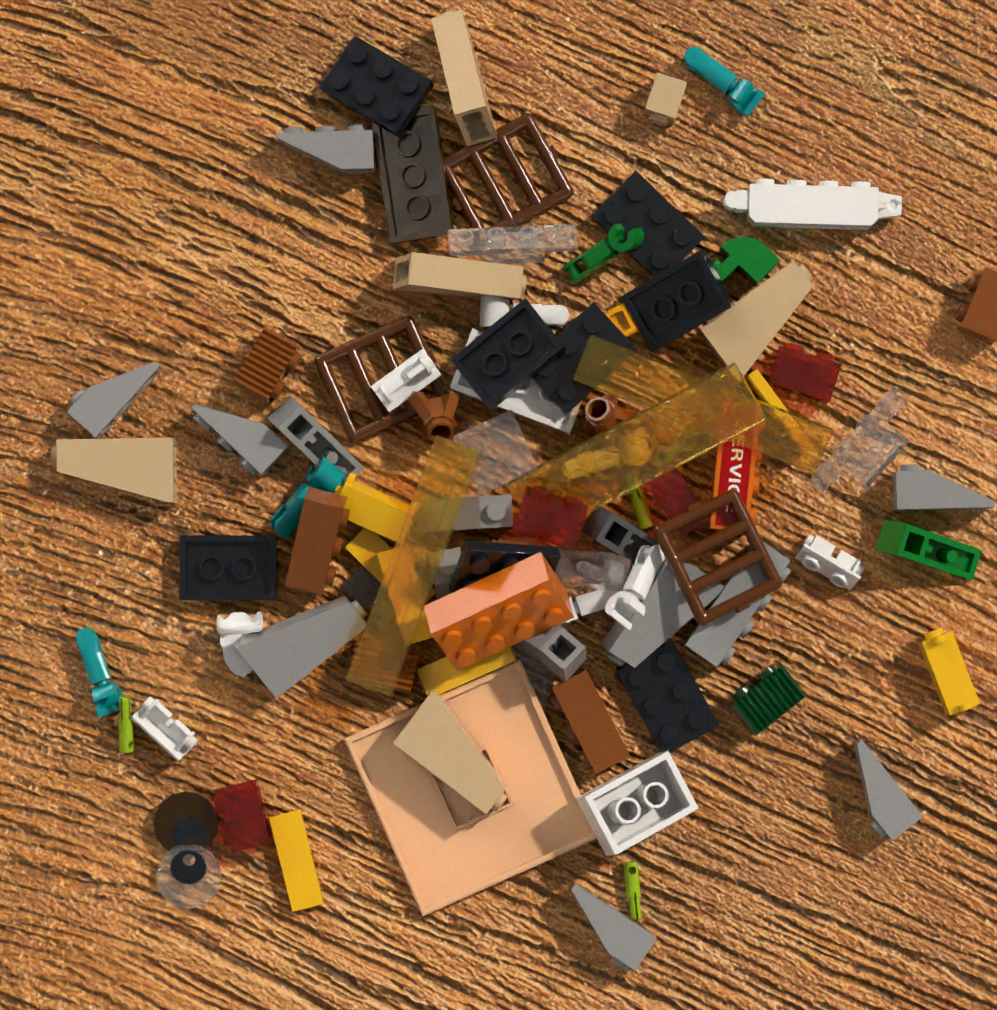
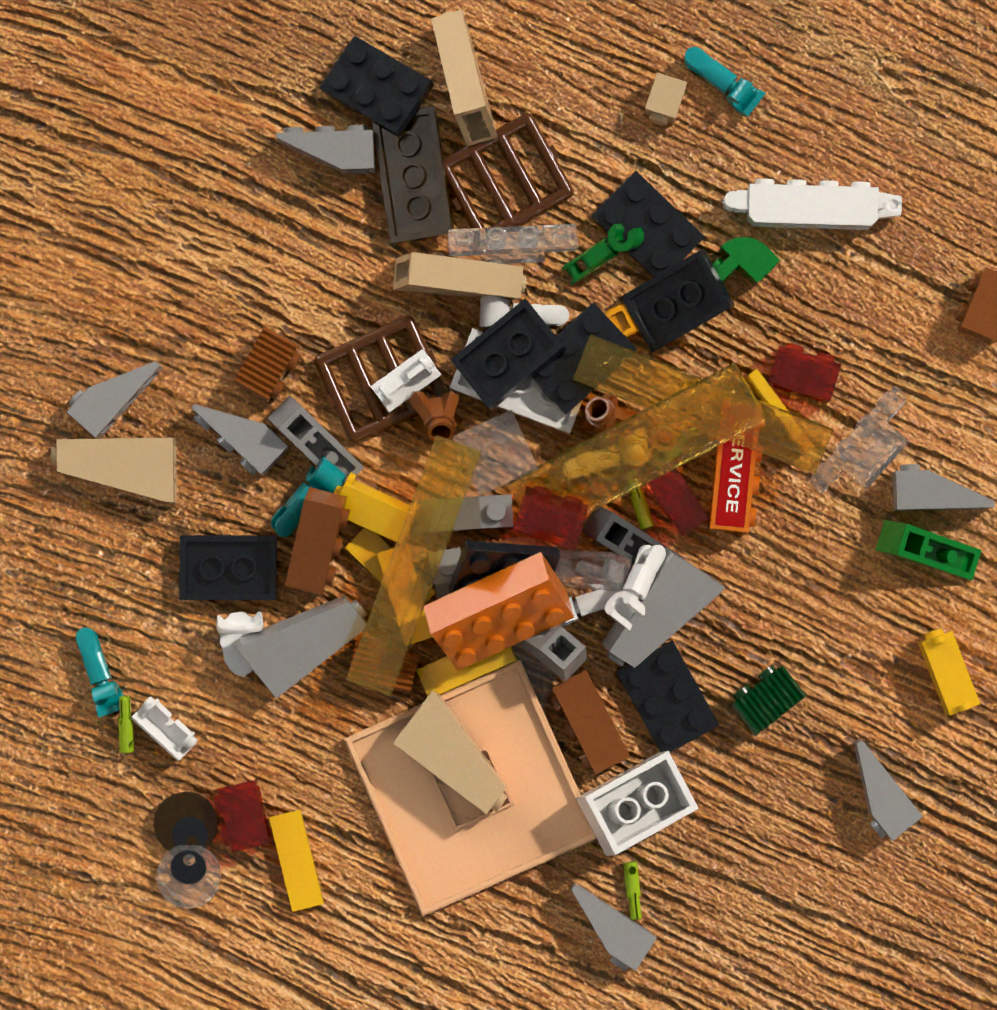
clear smoke plate [340,565,395,620] -> none
reddish brown bar [653,489,782,626] -> none
light grey brick [684,542,791,667] -> none
tan slope [698,261,813,383] -> none
white hinge [795,534,865,591] -> none

